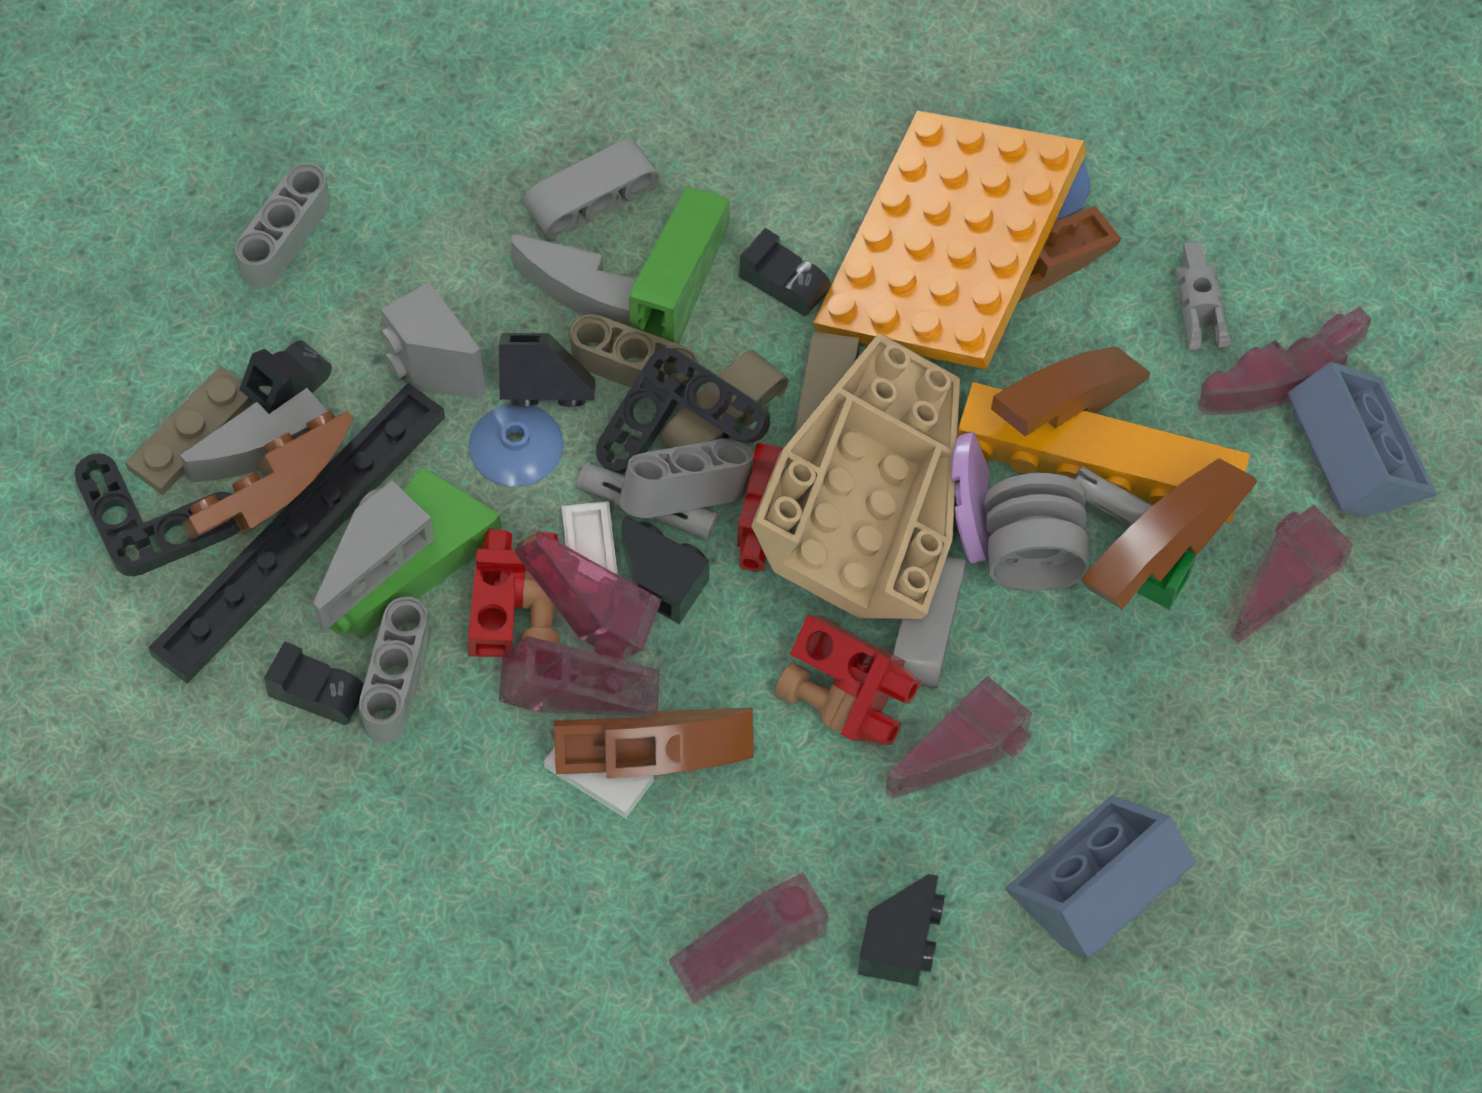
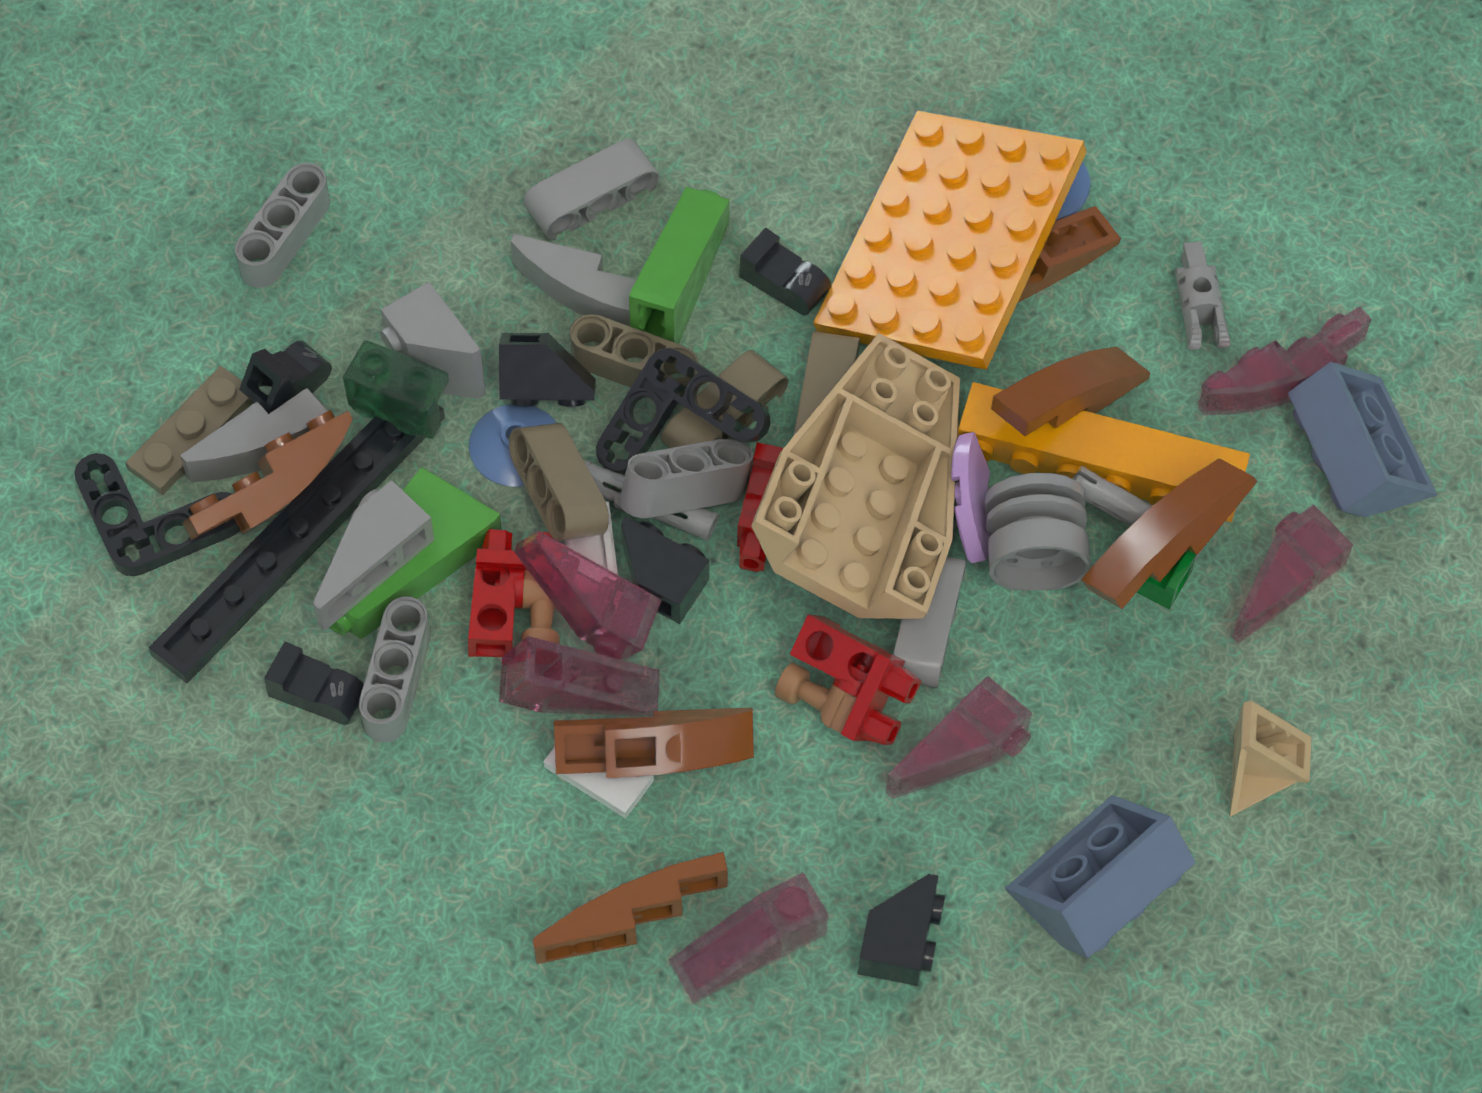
none -> clear green bracket [343,340,449,439]
none -> dark tan beam [509,423,609,541]
none -> dark orange slope [533,852,728,964]
none -> tan slope [1230,700,1311,817]

